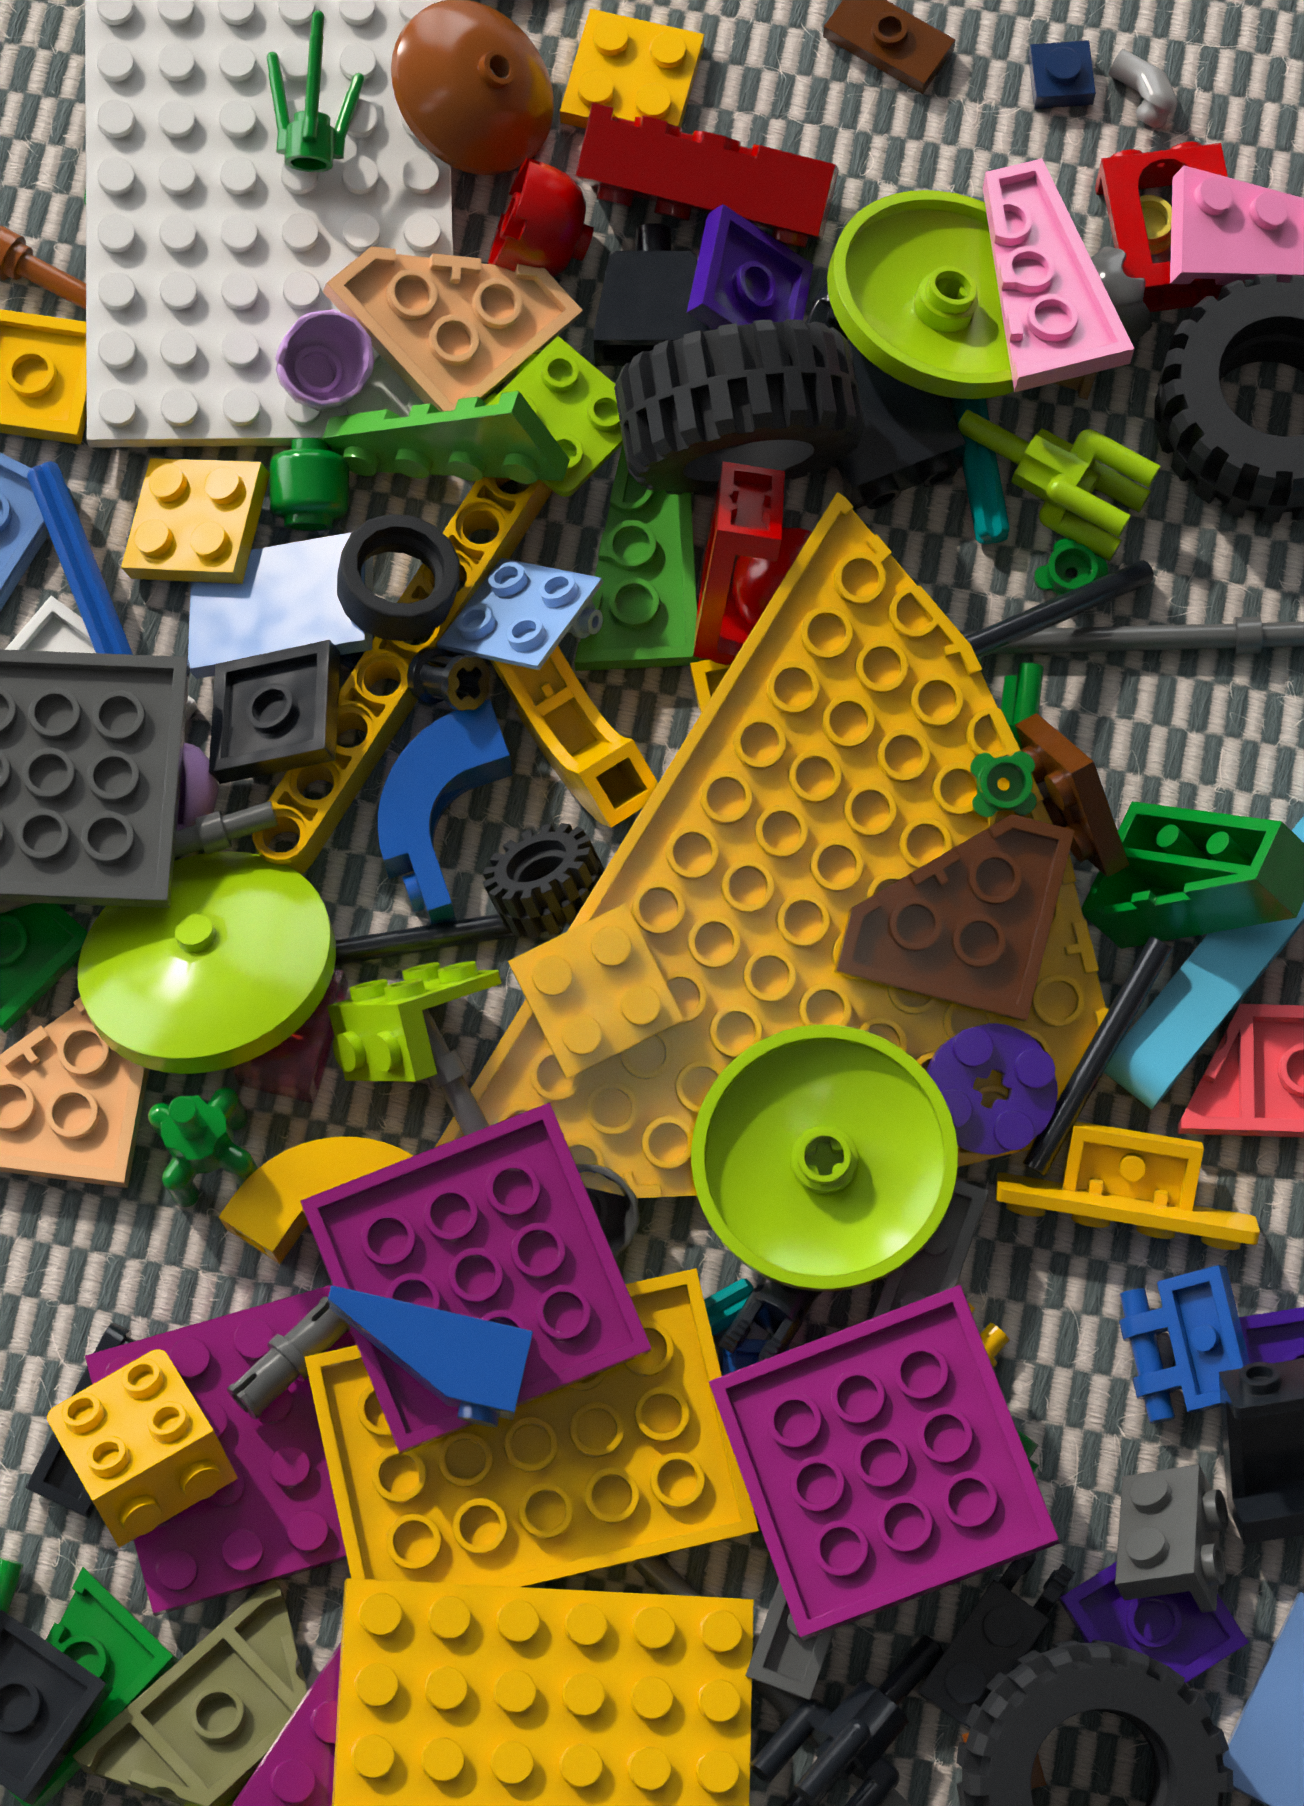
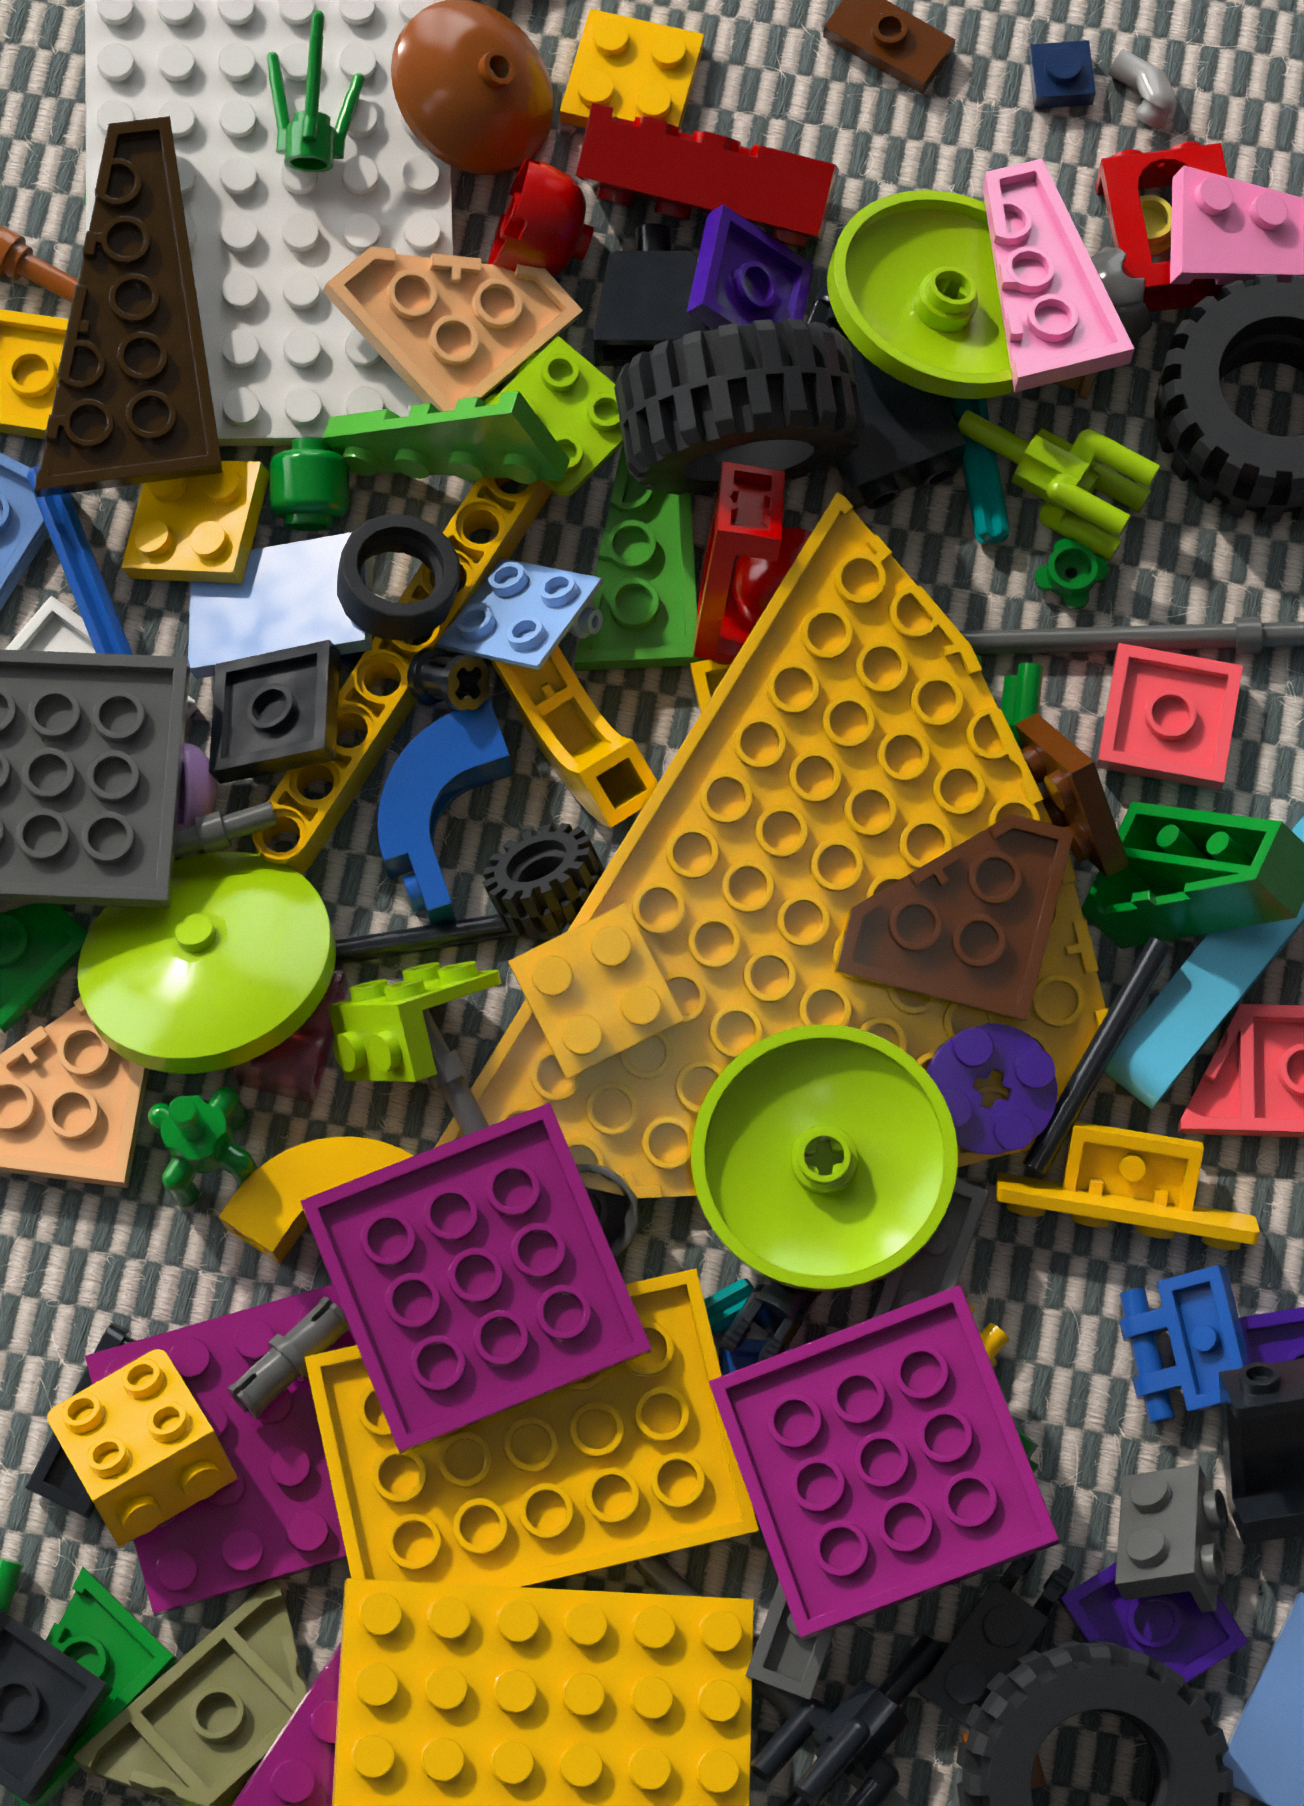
lavender hair [275,309,375,411] -> none
blue slope [328,1285,533,1427] -> none
black bar [965,560,1154,659] -> none
green plate [970,751,1037,817] -> none
none -> dark brown wing [34,116,223,498]
none -> coral plate [1096,643,1243,790]

